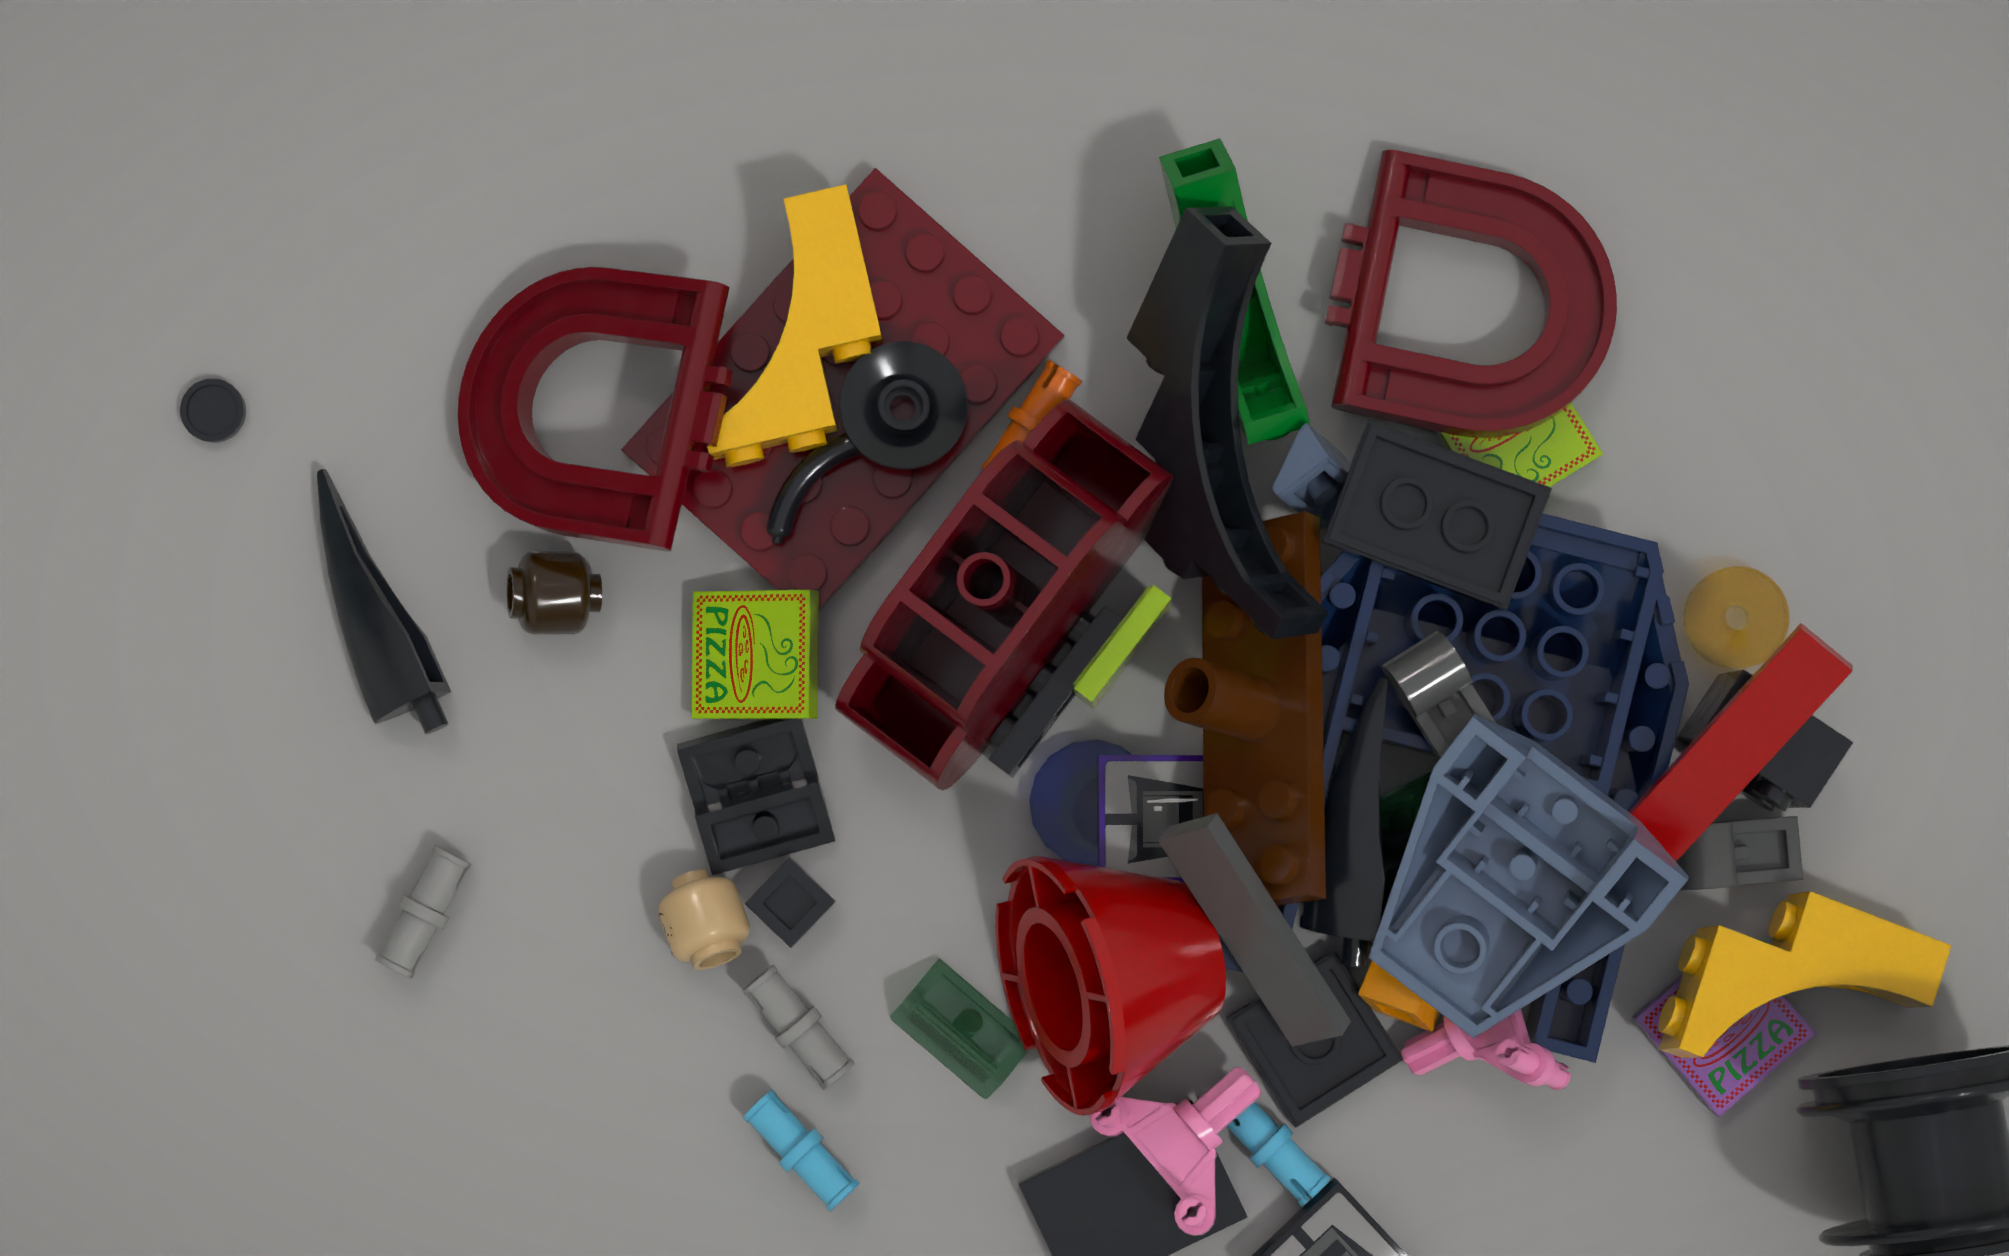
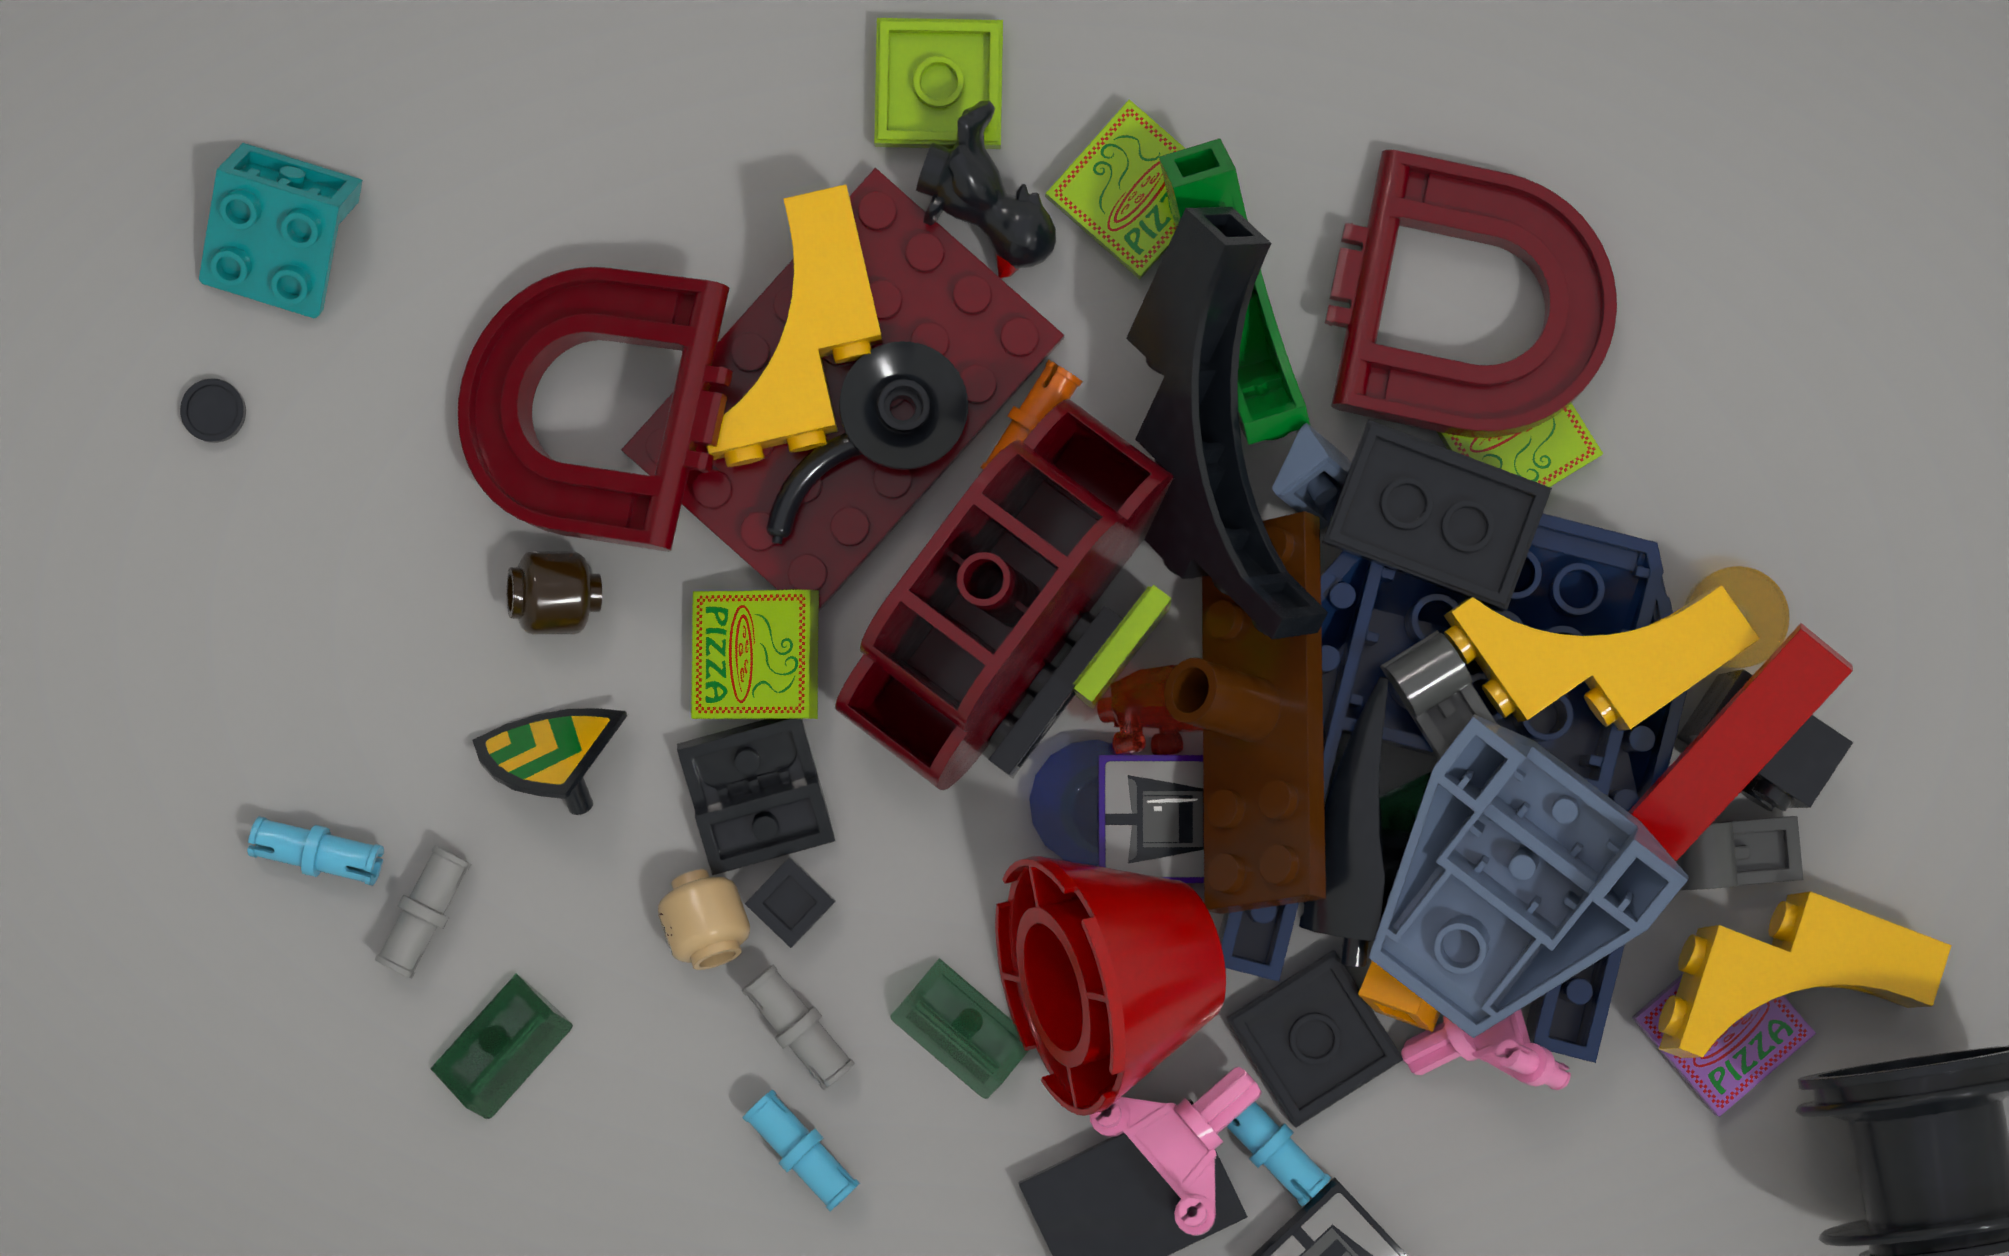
black piece [317,469,451,734] -> none
dark grey tile [1158,813,1351,1047] -> none
none -> teal bracket [199,143,363,318]
none -> medium azure pin [247,816,384,886]
none -> clear green slope [430,973,573,1119]
none -> shield [472,708,627,815]
none -> lime tile [874,18,1003,149]
none -> black animal [916,100,1056,279]
none -> lime tile [1045,99,1186,280]
none -> clear red piece [1097,665,1203,755]
none -> yellow arch [1444,585,1760,731]

